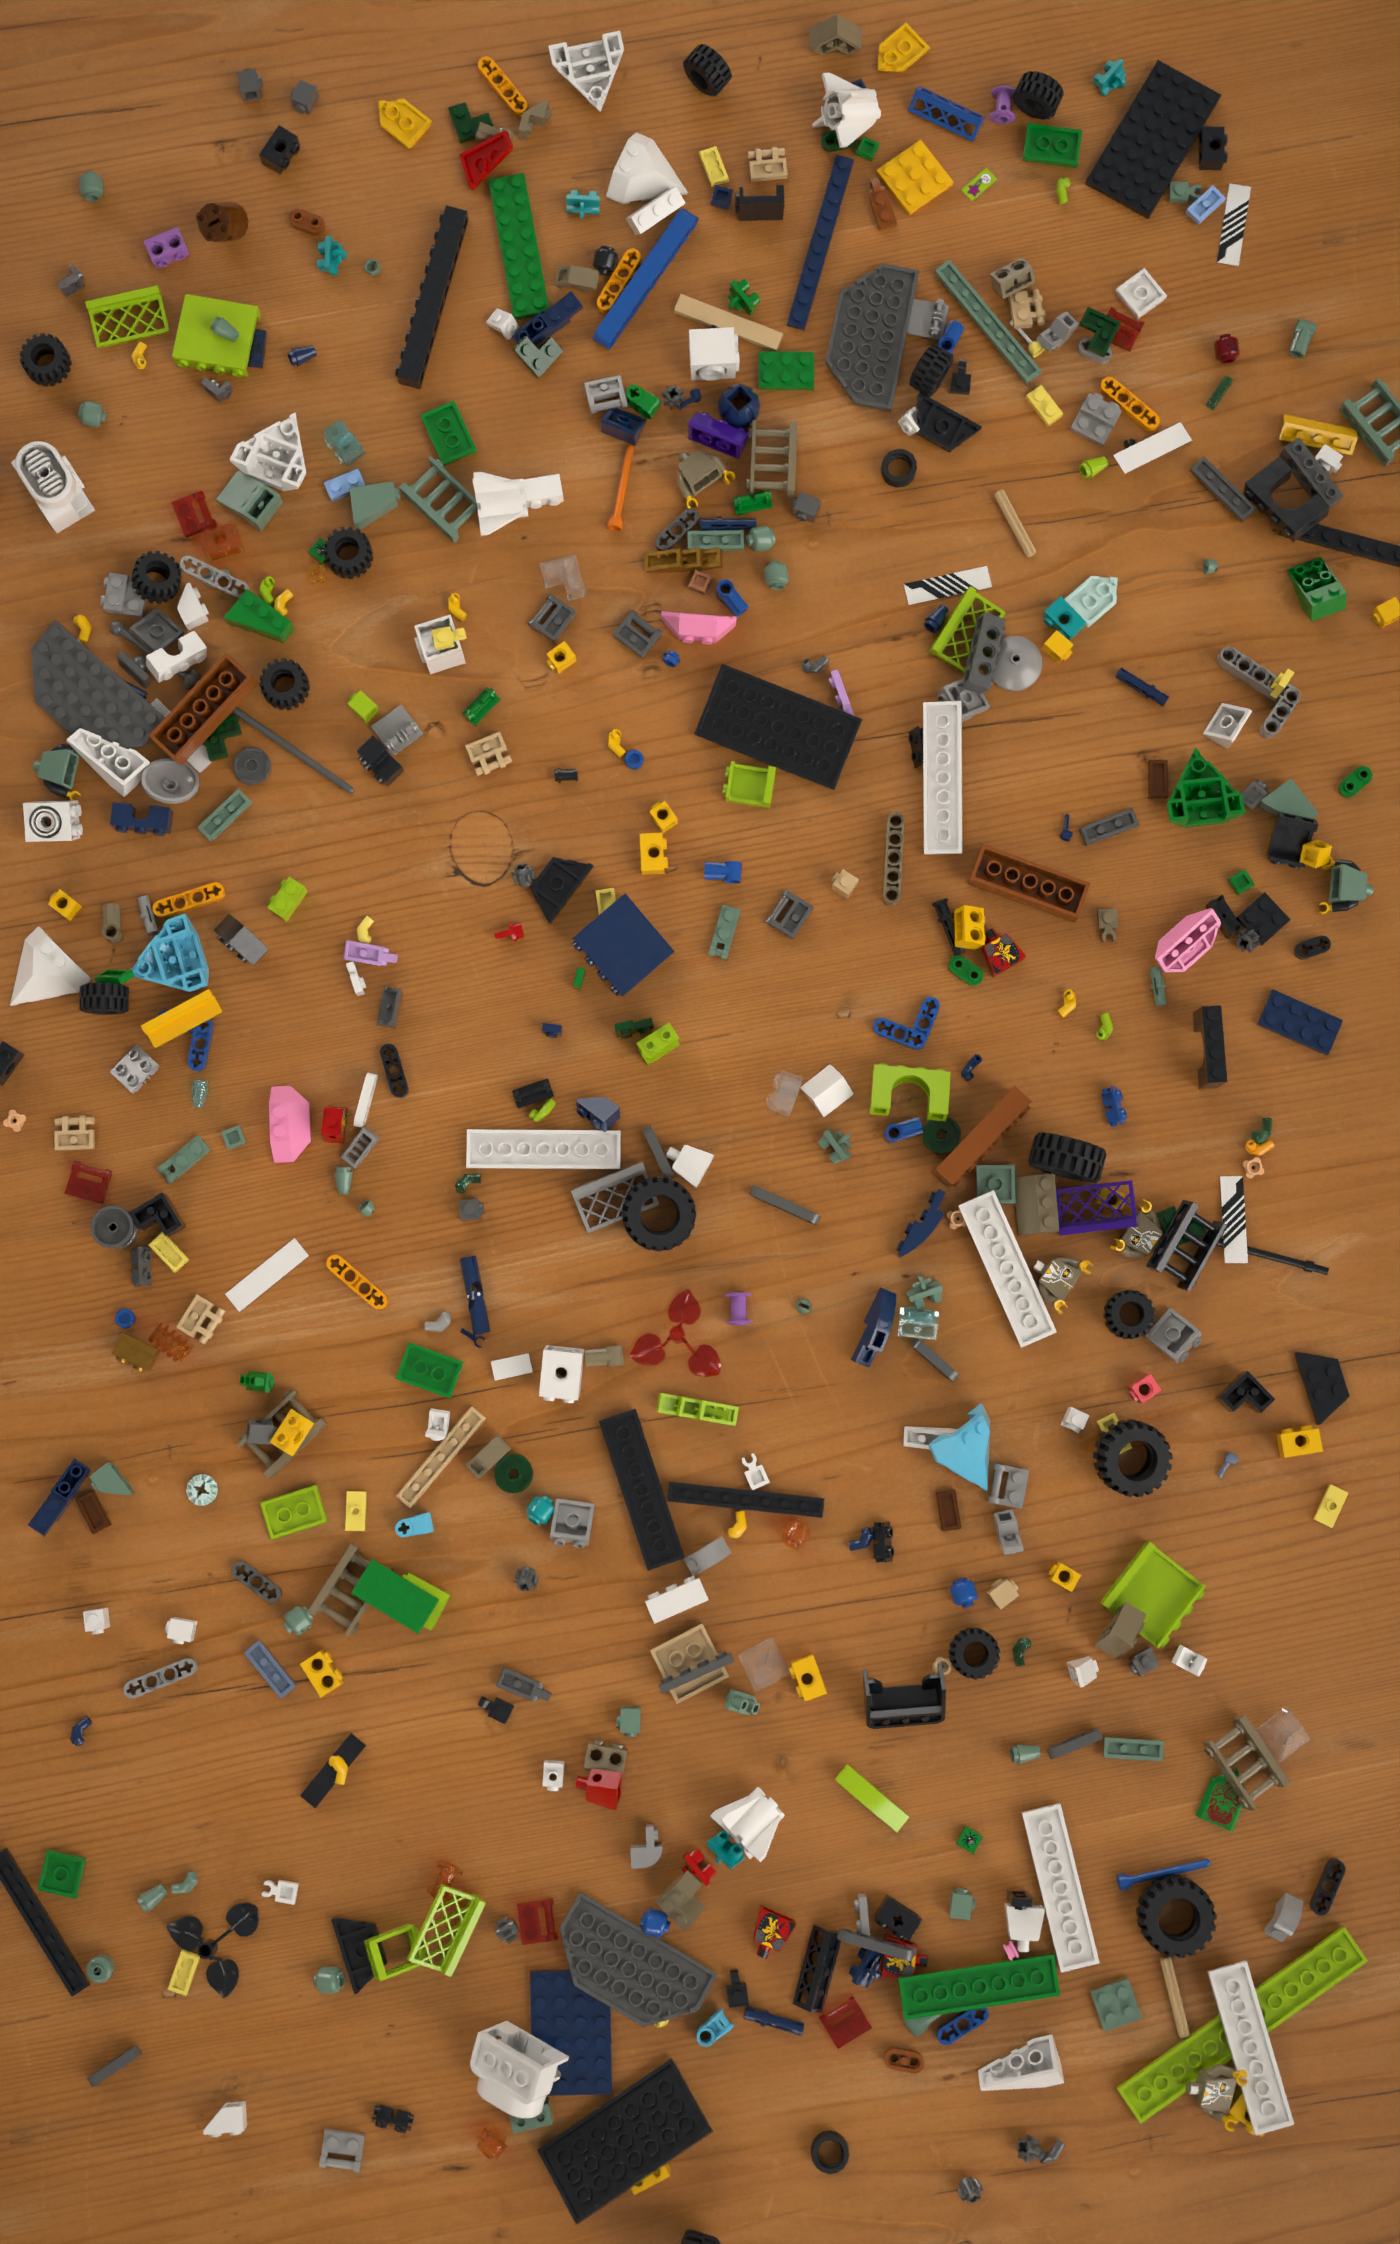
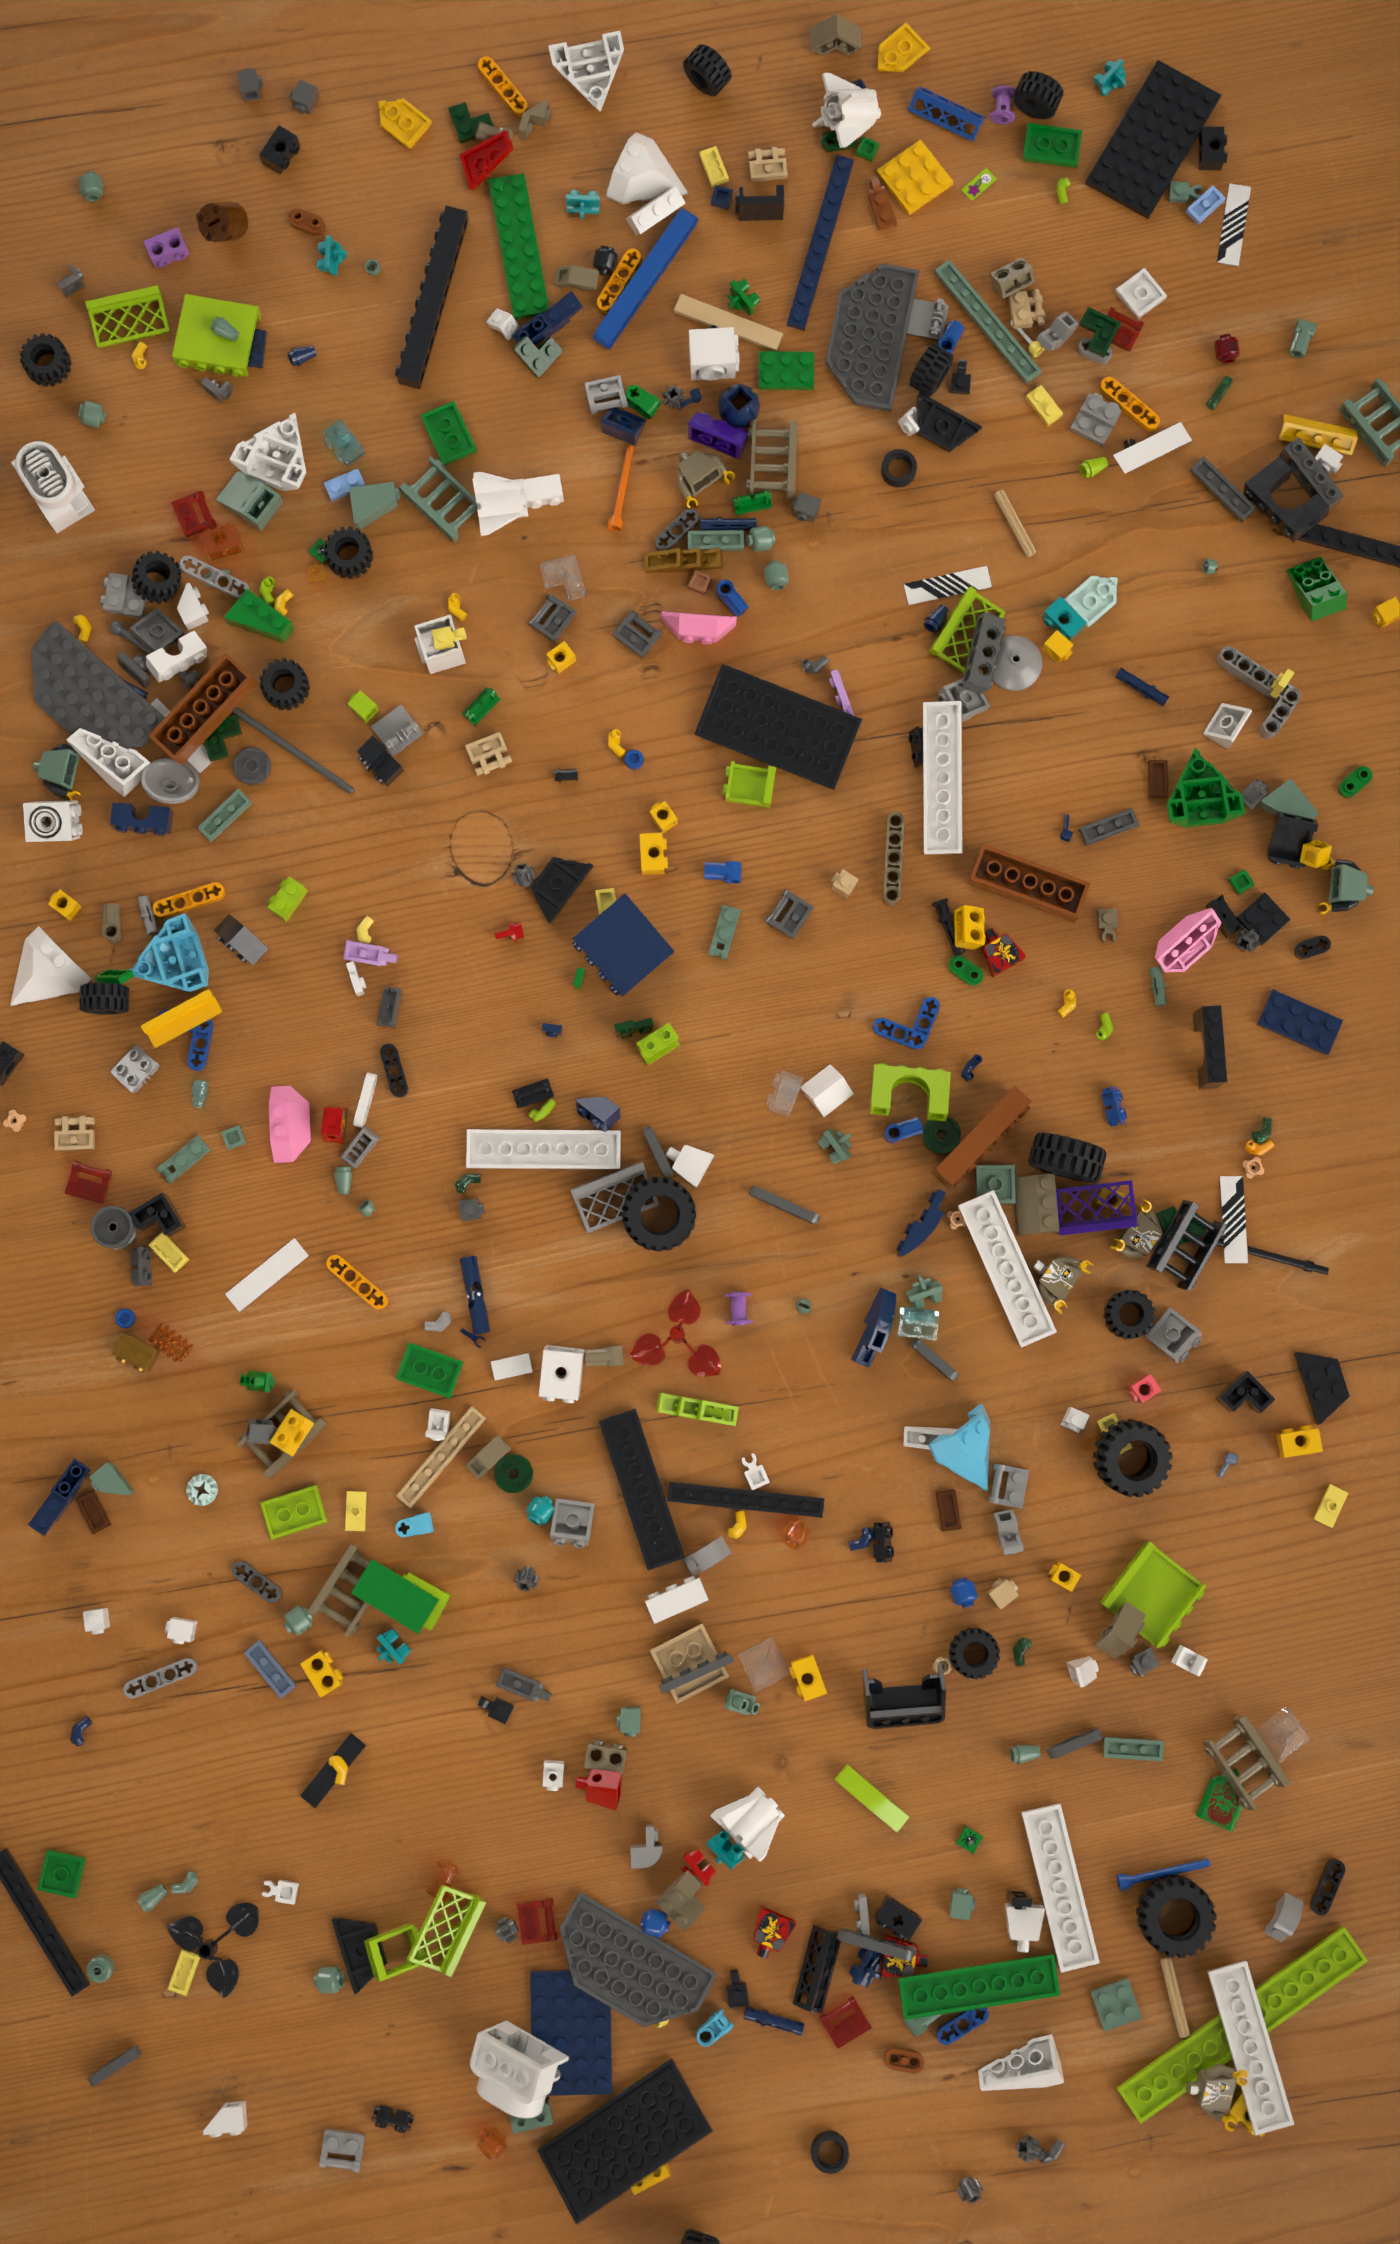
tan plate [176,1294,225,1344] -> none
blue plate [662,650,680,667] -> none
bright pink bush [1003,1941,1019,1961] -> none
none -> teal hips [376,1628,412,1665]

